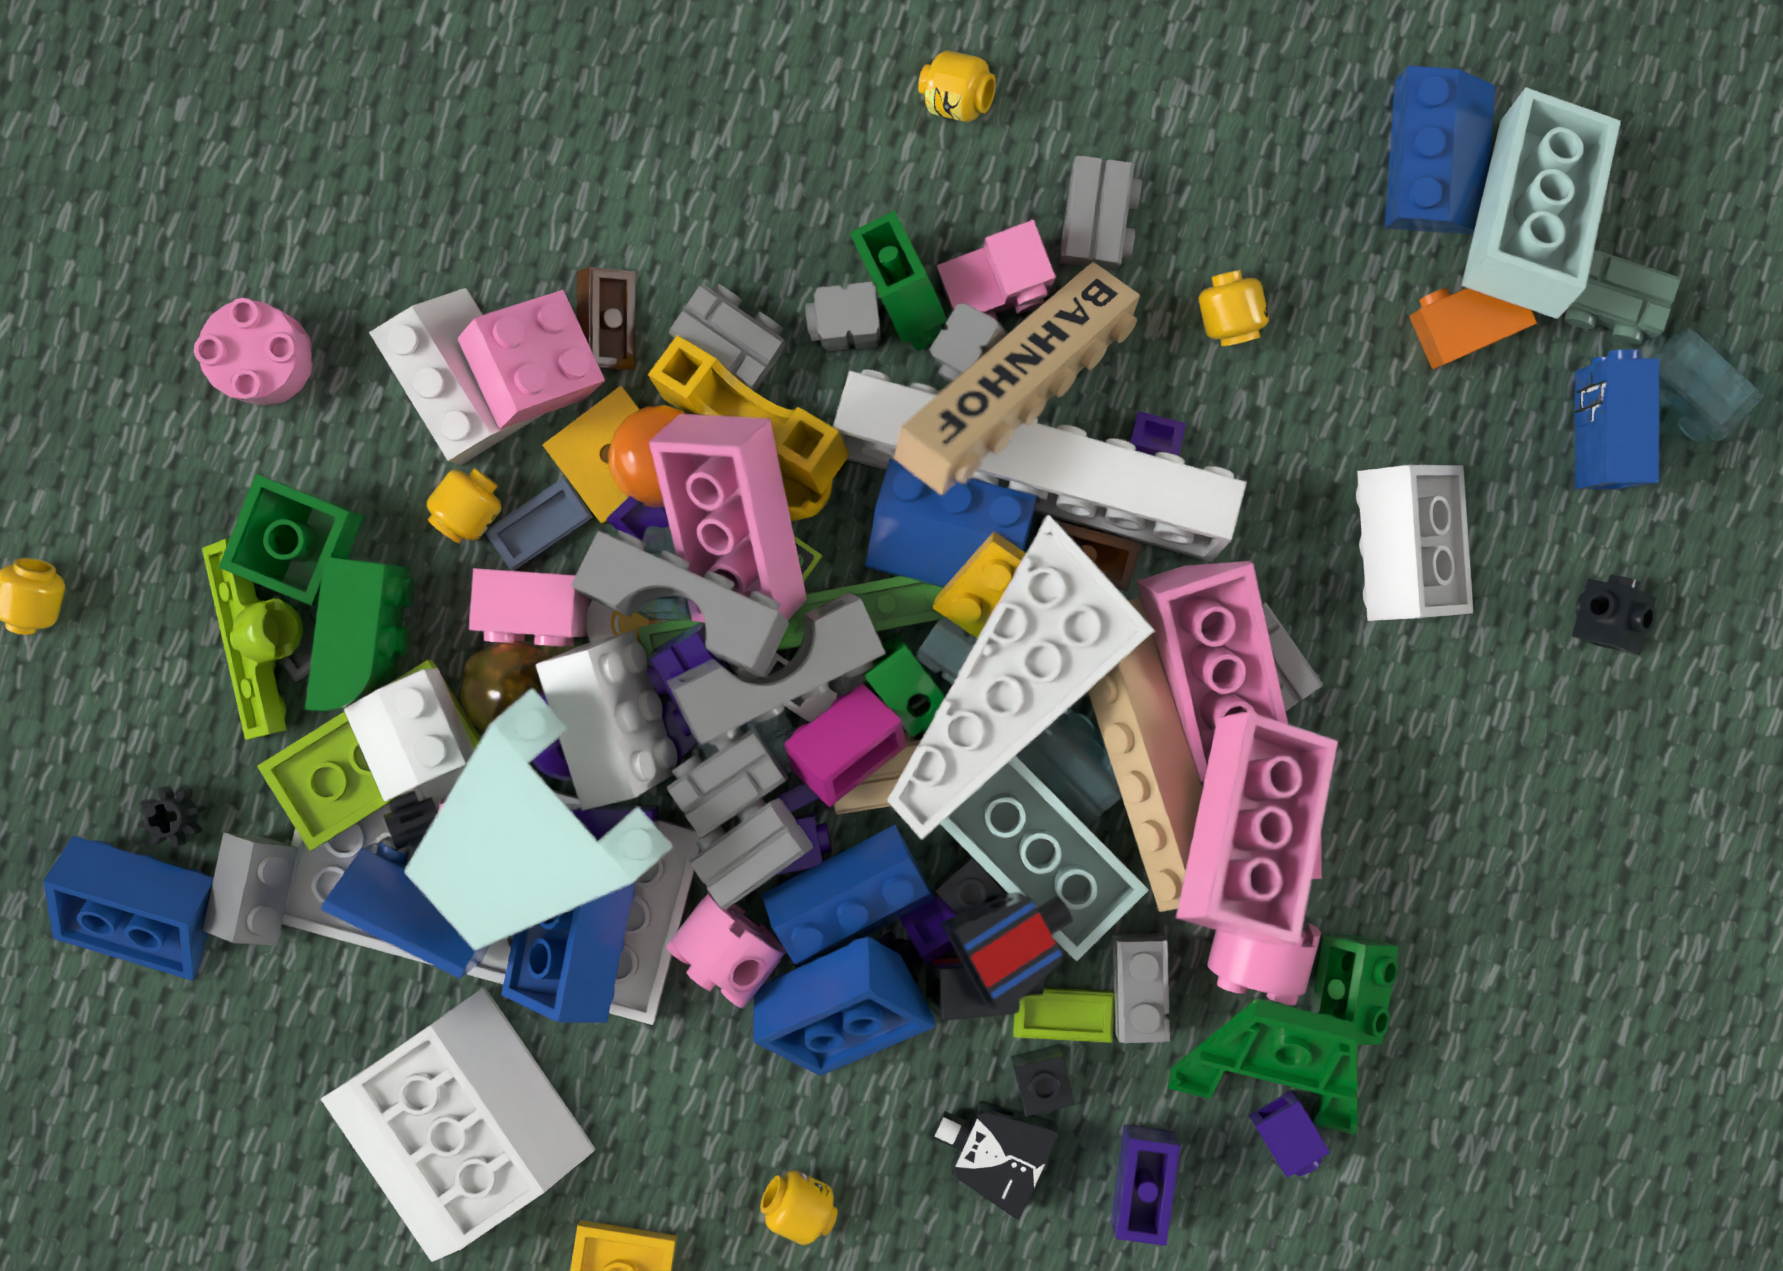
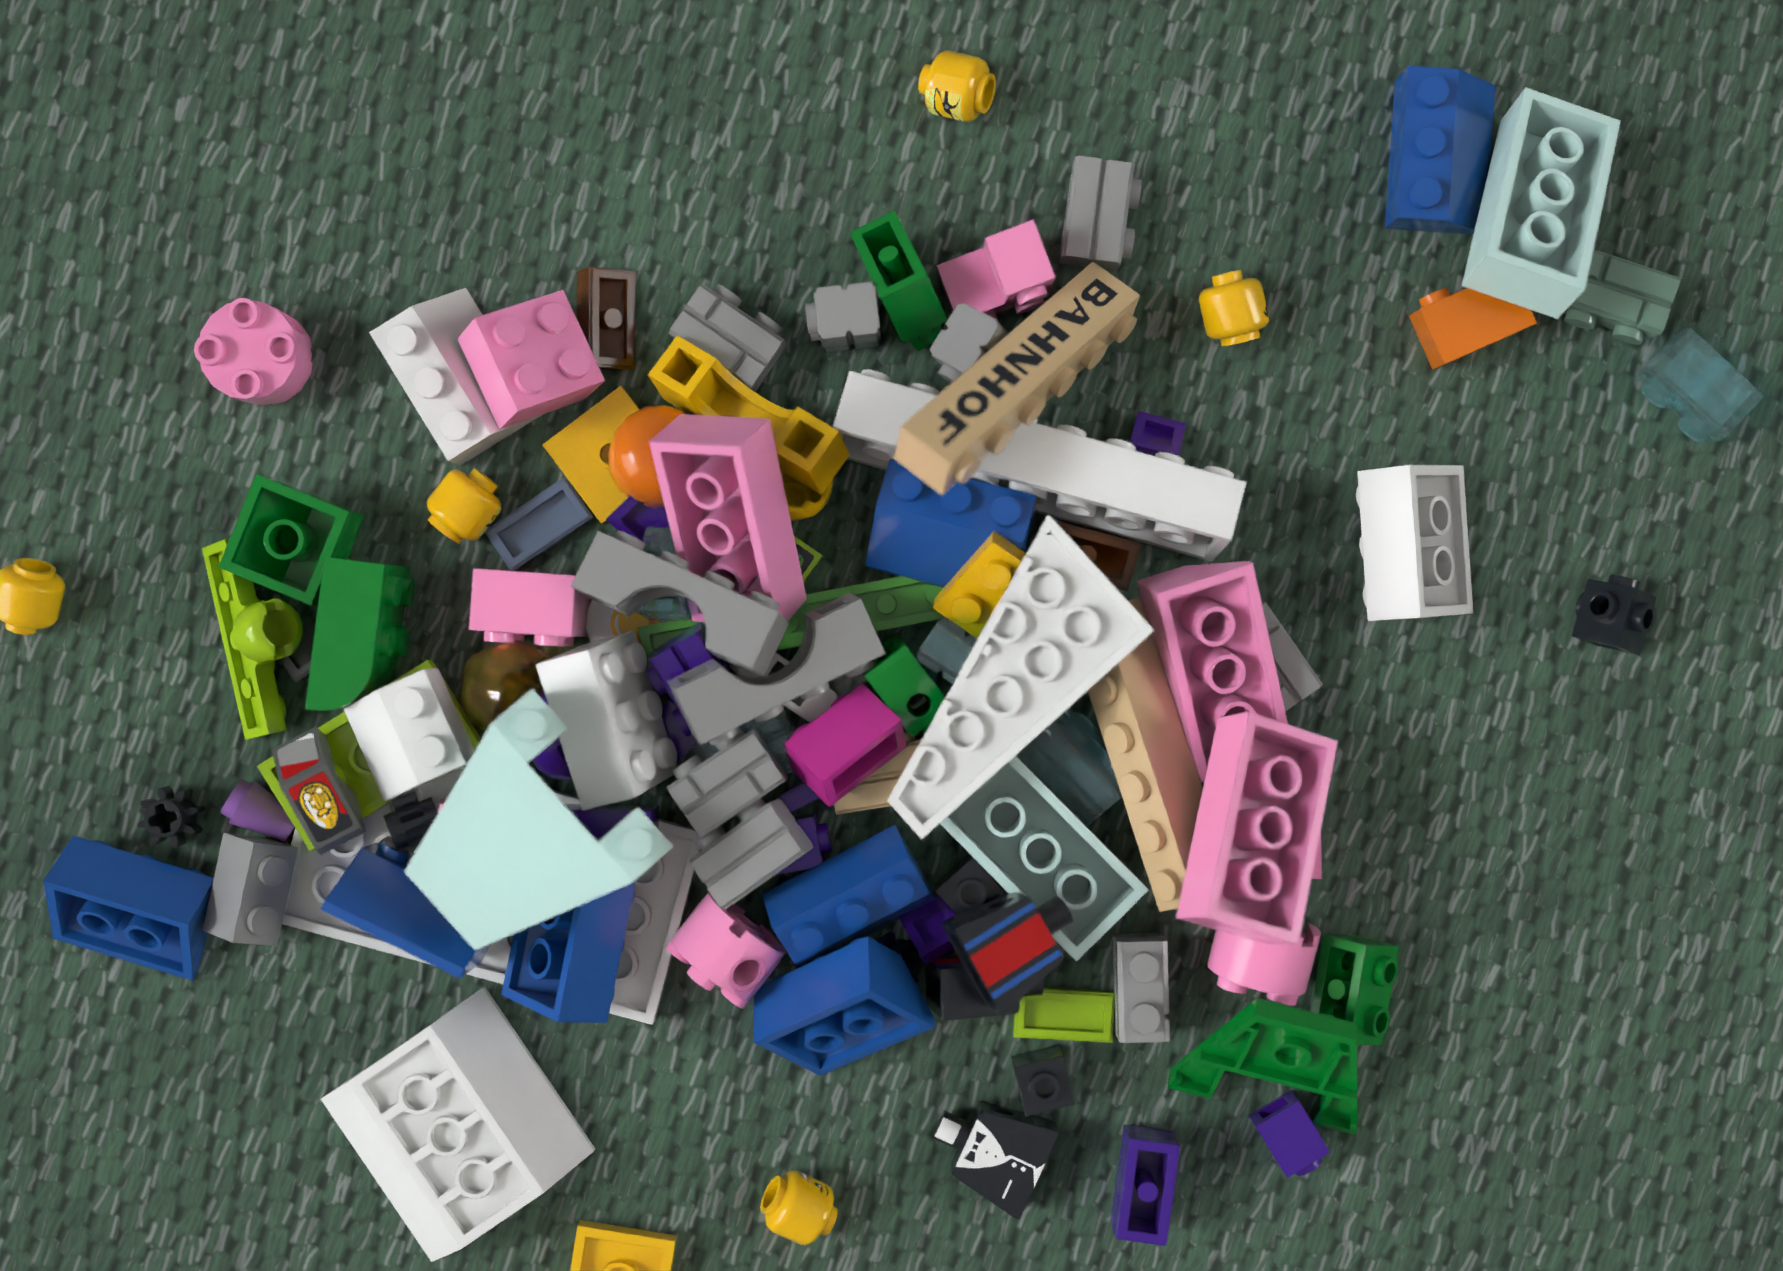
blue brick [1575,349,1659,489] -> none
none -> medium lavender cone [220,779,295,843]
none -> slope [272,726,366,855]

